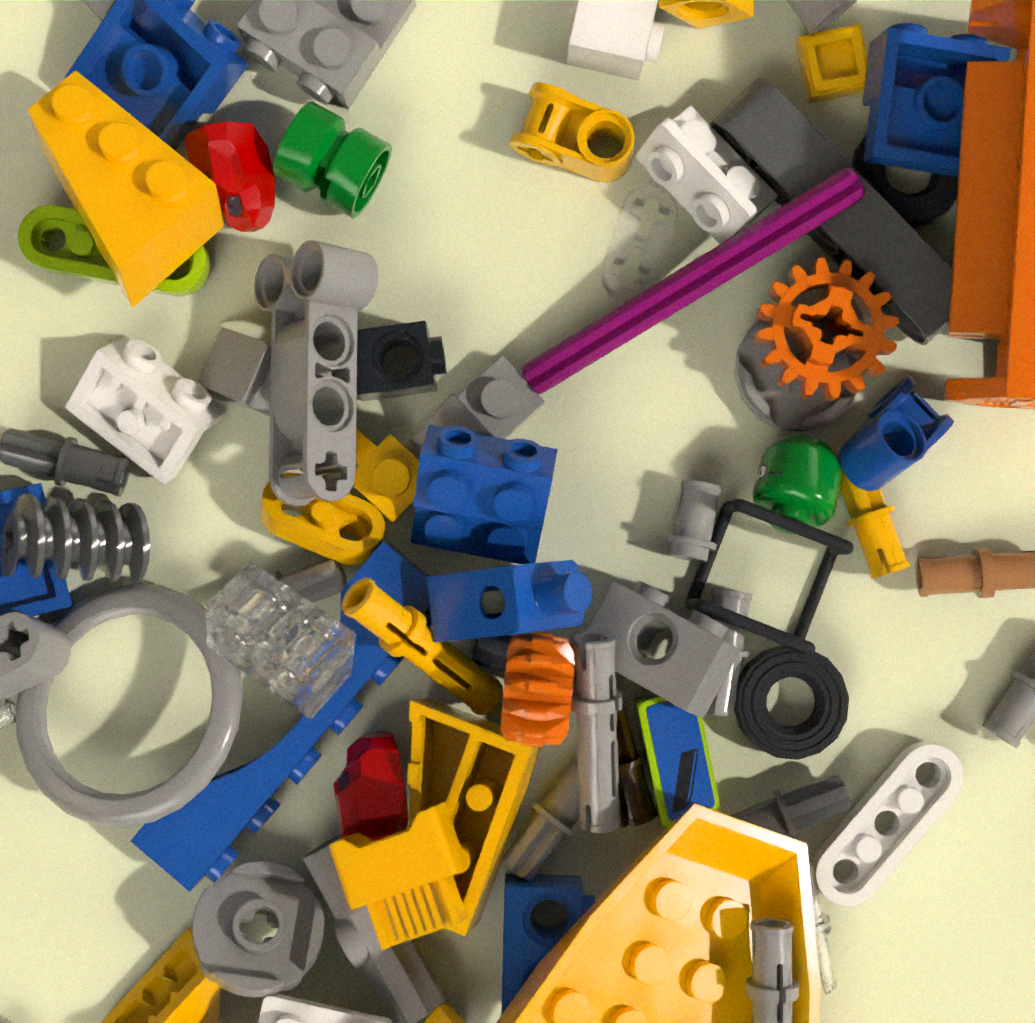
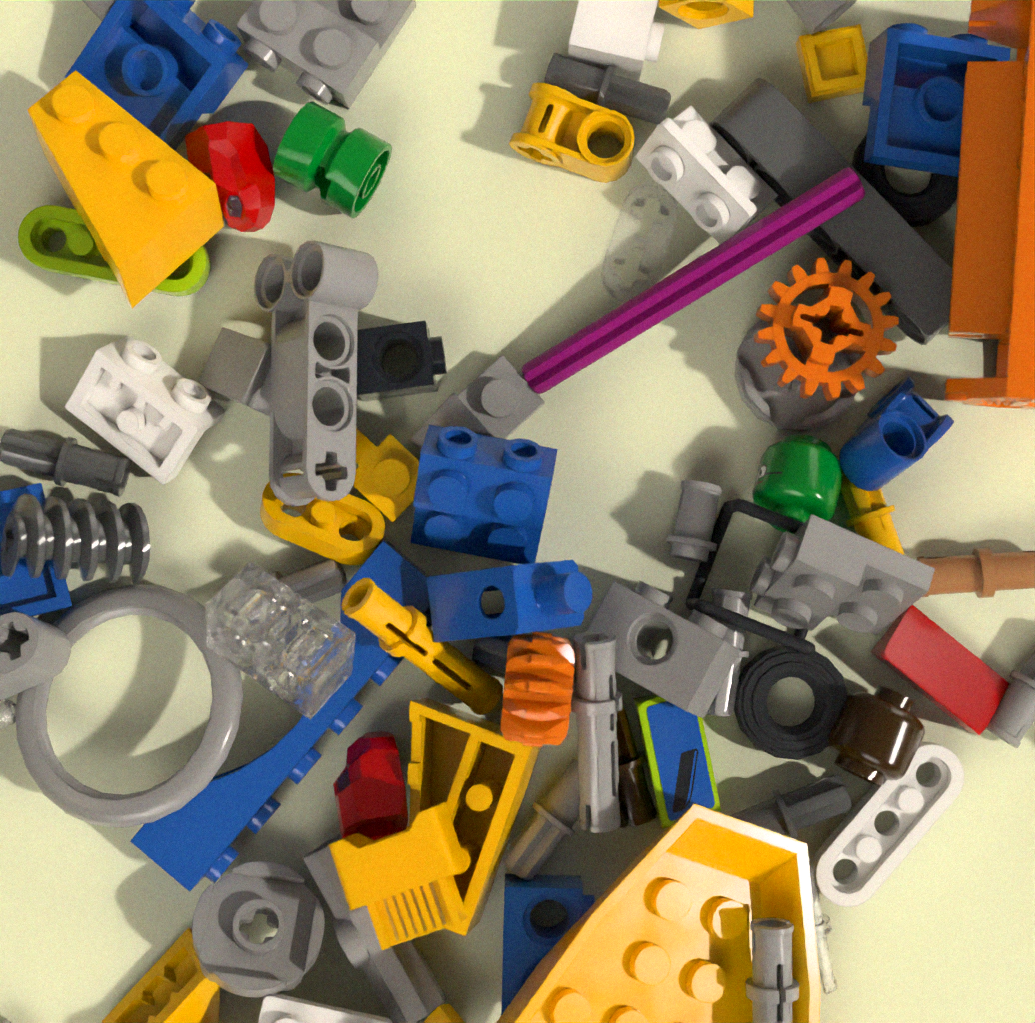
none -> dark grey axle [544,53,671,124]
none -> light grey plate [749,514,935,635]
none -> dark brown head [828,685,925,787]
none -> red slope [870,605,1010,736]

